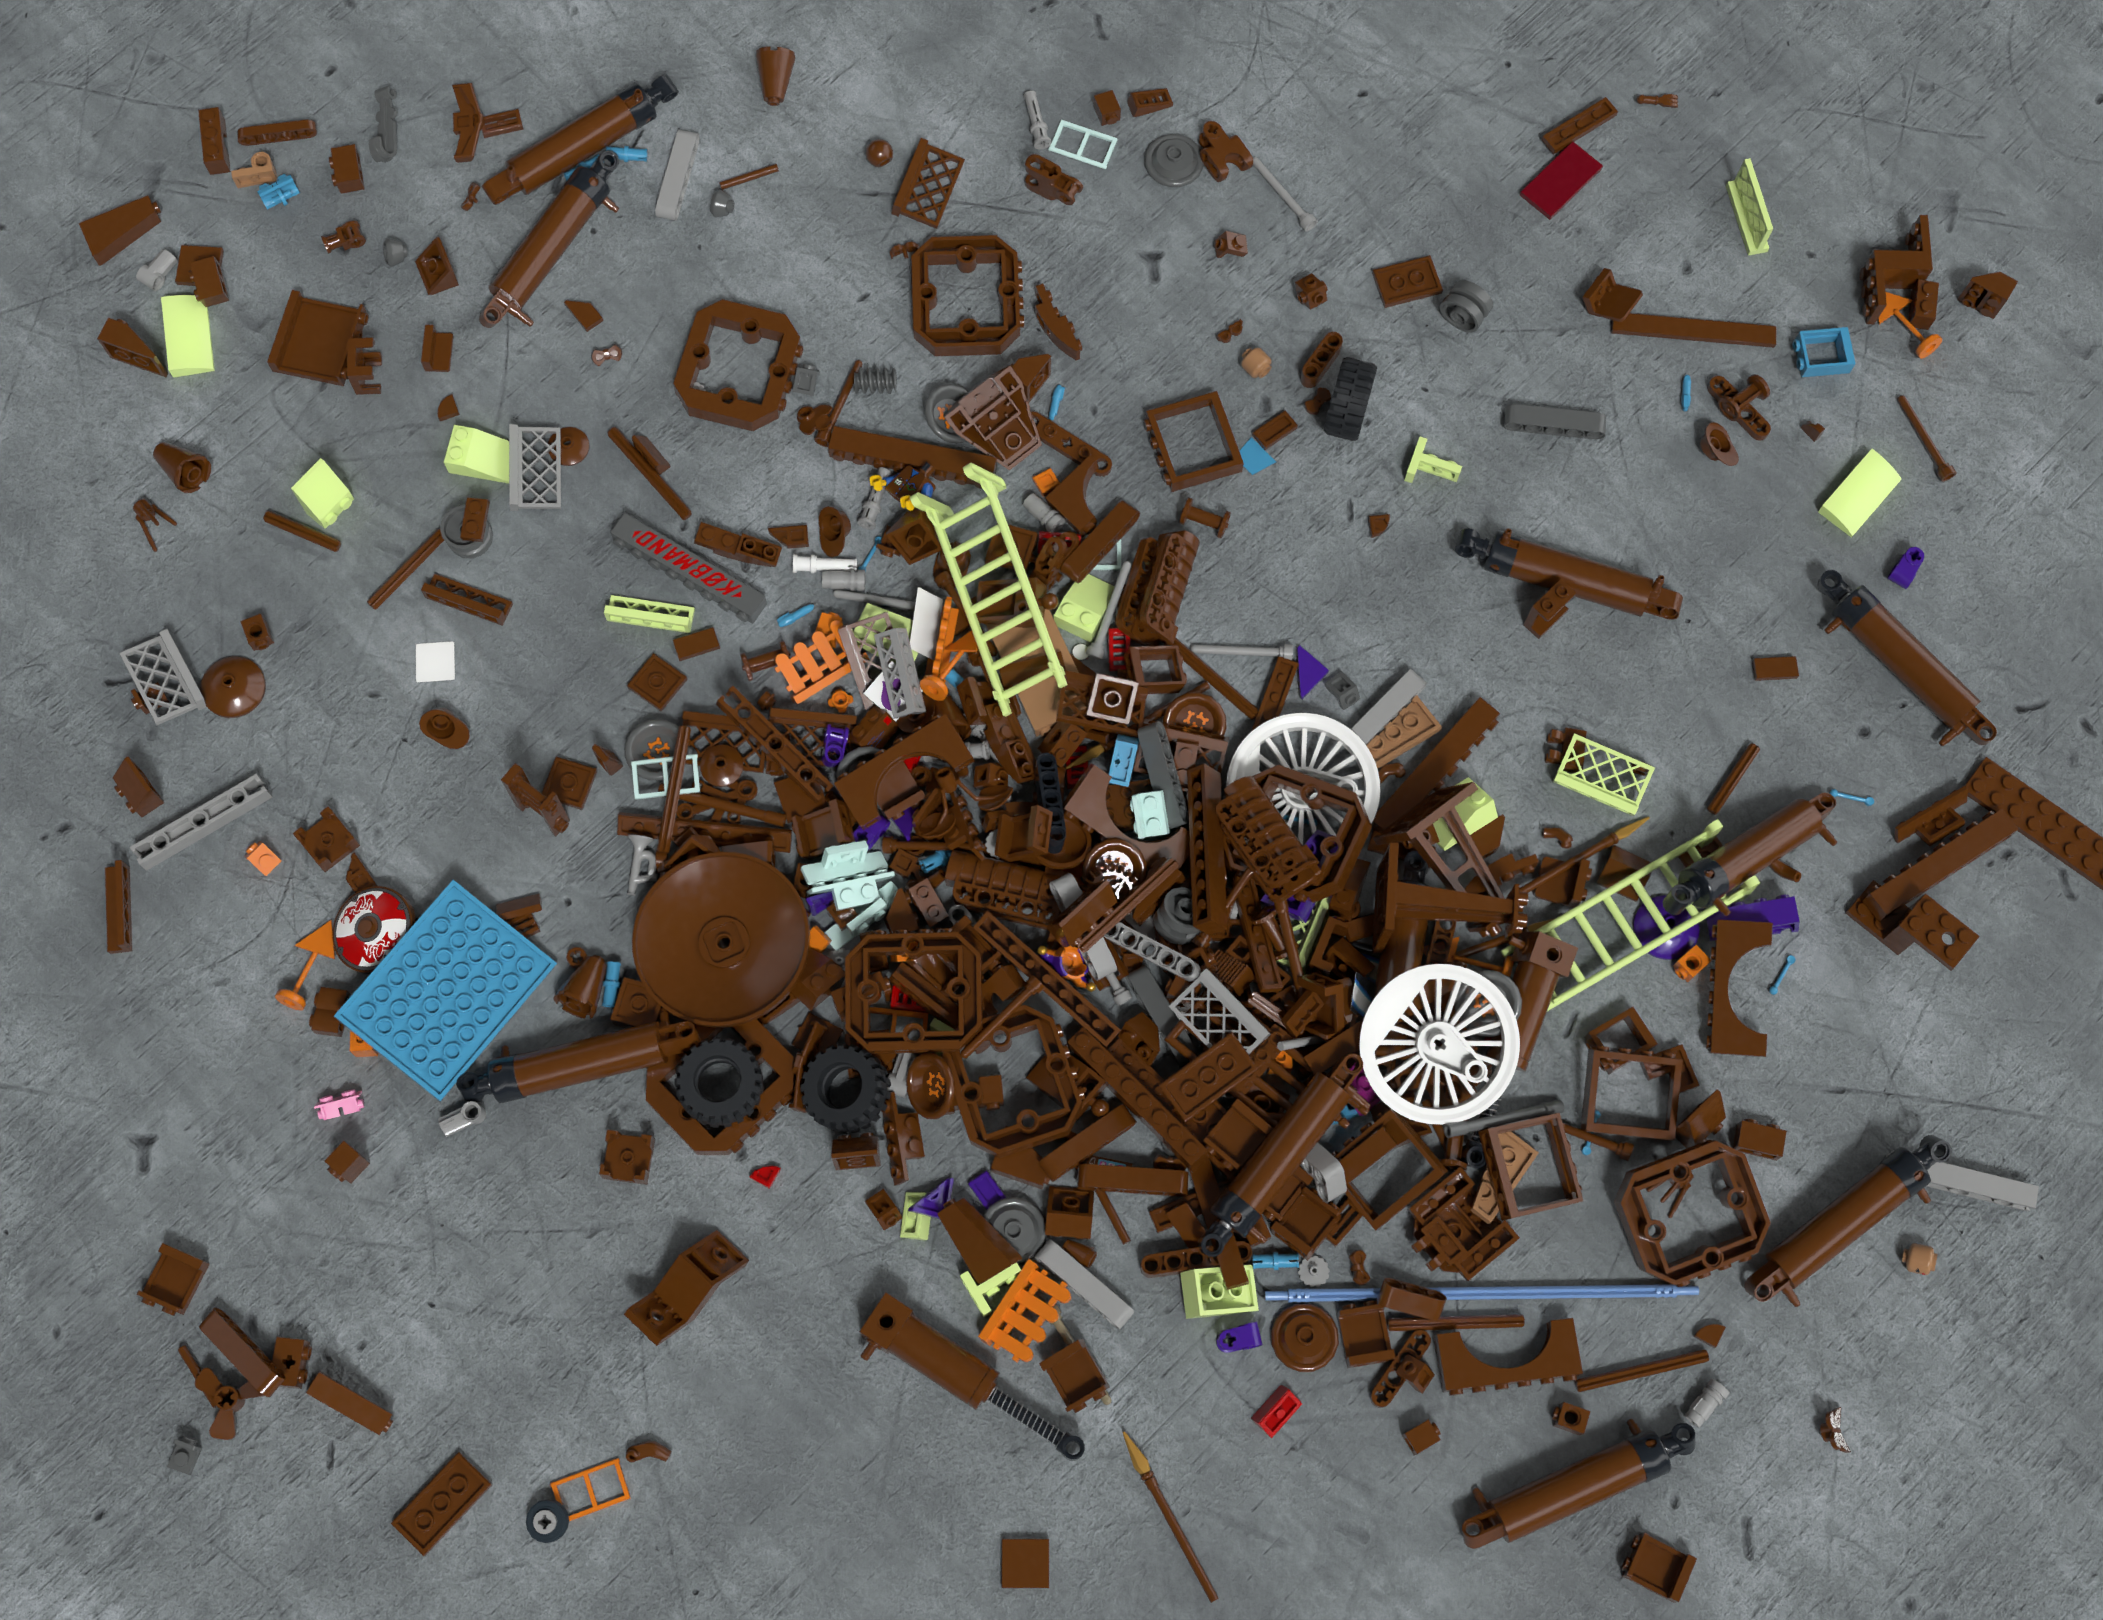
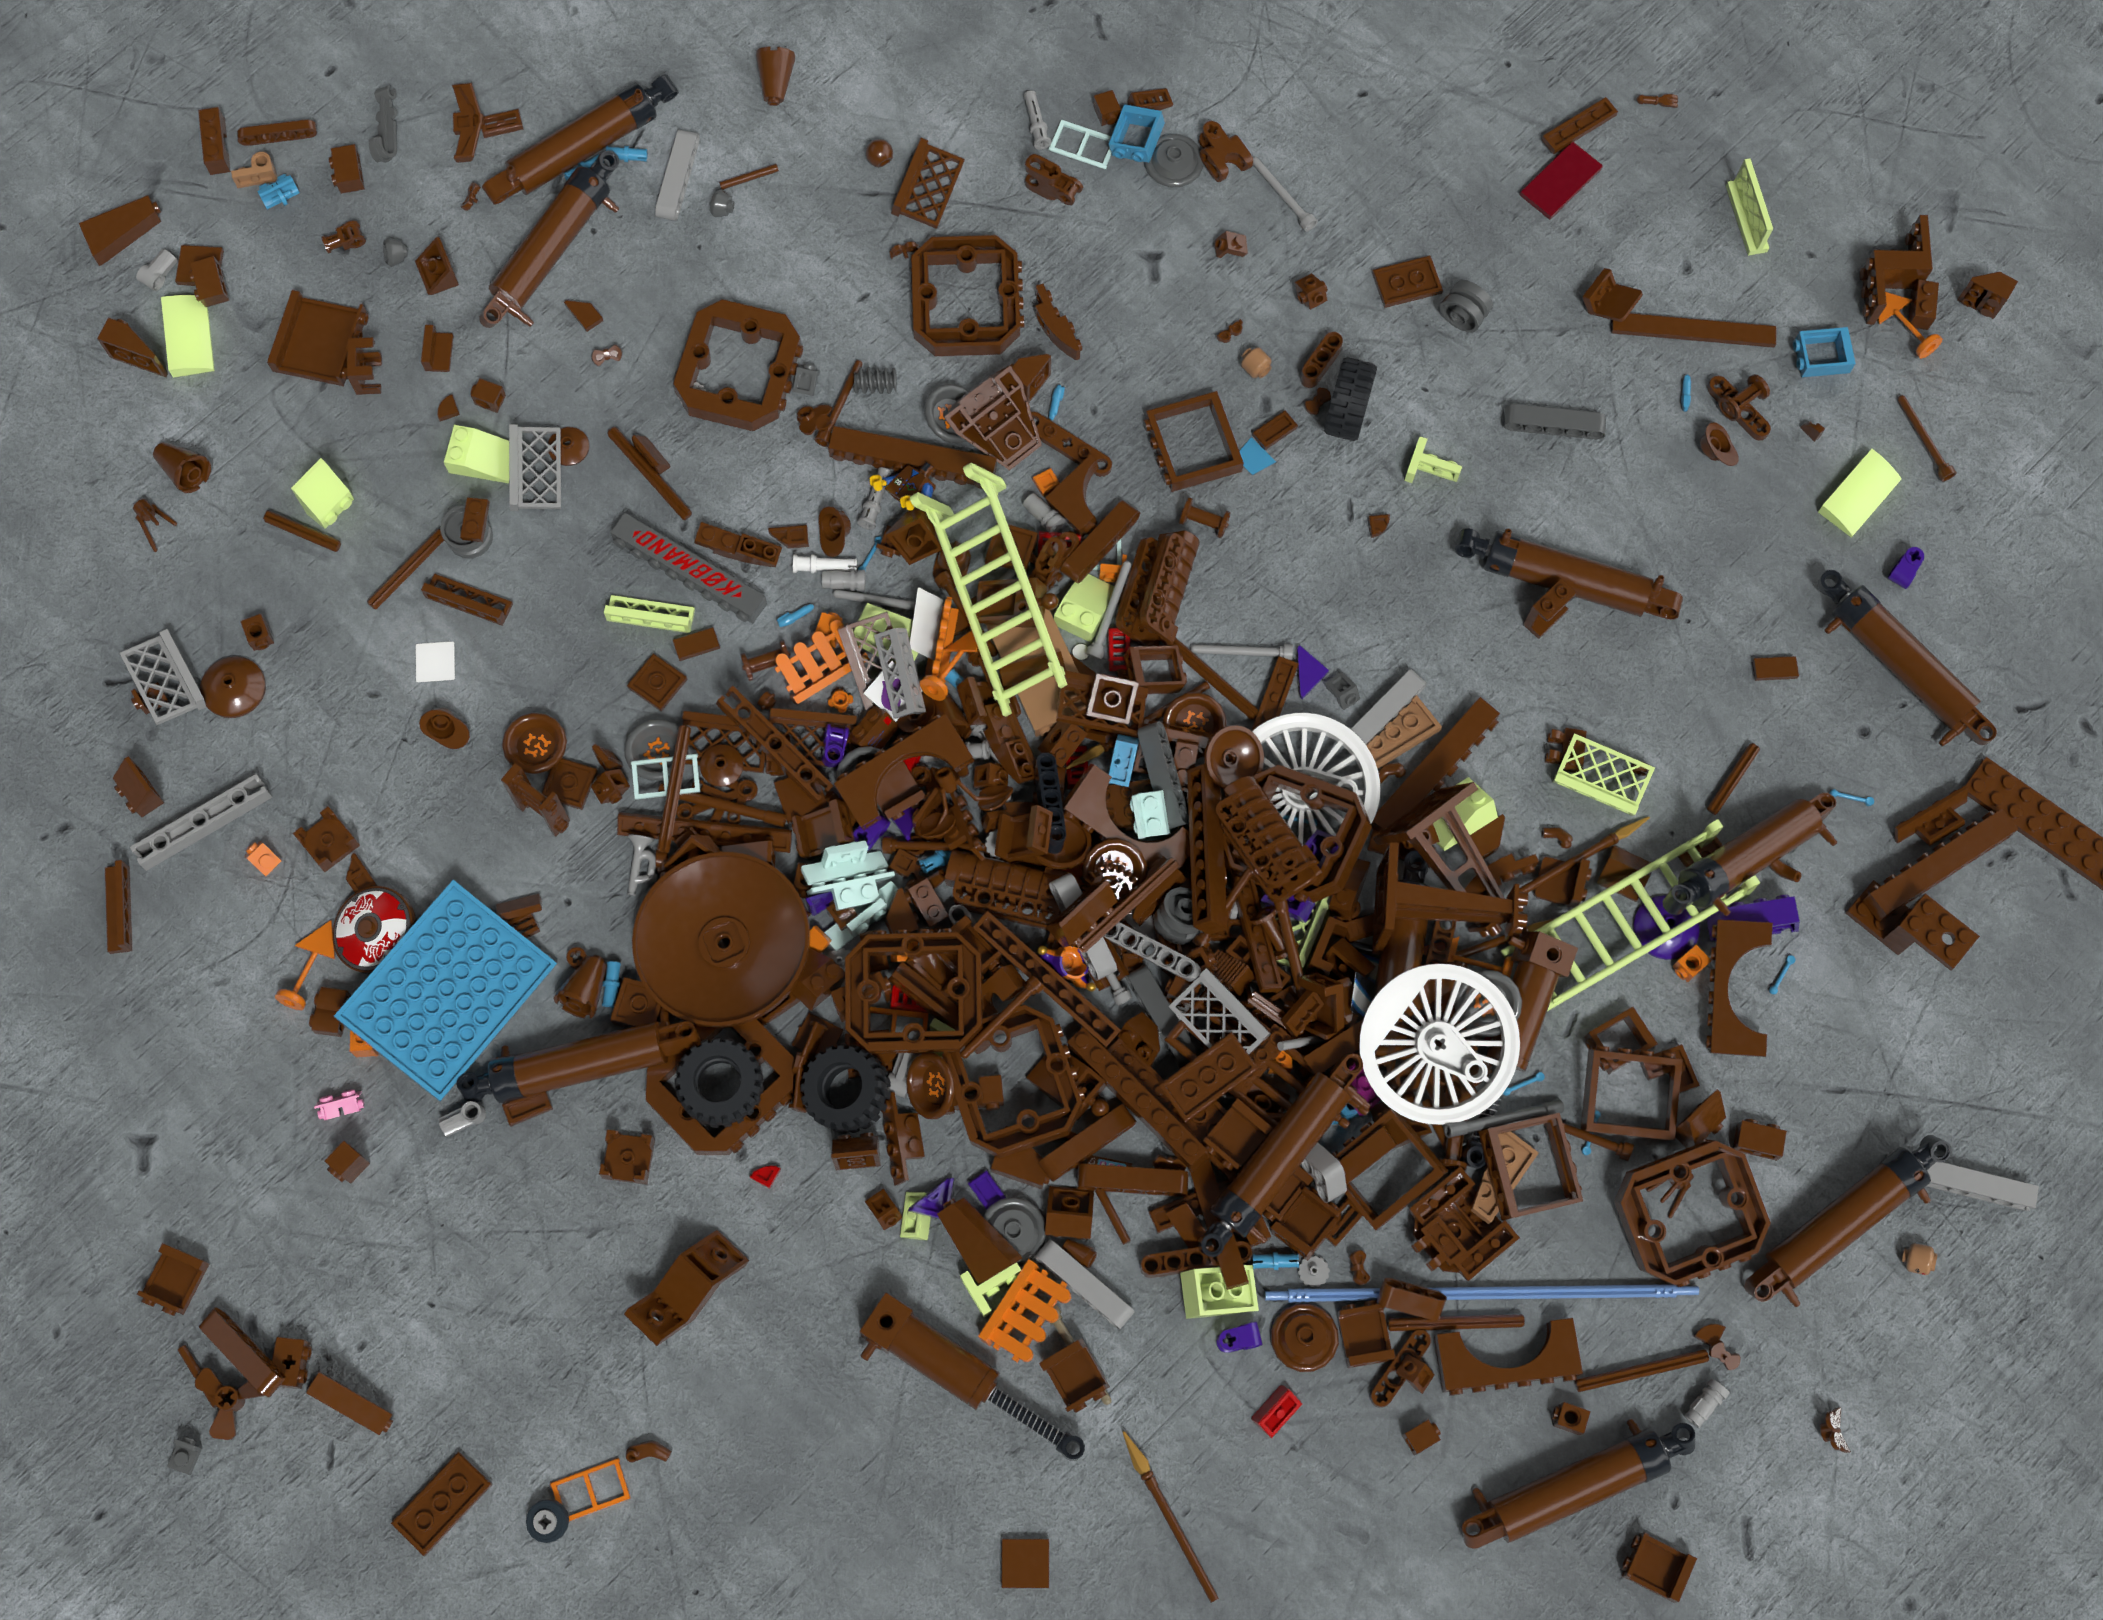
none -> reddish brown brick [471,378,506,413]
none -> reddish brown piece [502,713,567,774]
none -> reddish brown tile [502,1092,553,1127]
none -> reddish brown brick [591,769,630,804]
none -> orange bracket [1099,554,1130,583]
none -> dark azure window [1109,105,1165,163]
none -> reddish brown dish [1204,725,1264,789]
none -> dark azure hinge [1503,1072,1545,1096]
none -> reddish brown piece [1709,1340,1741,1370]

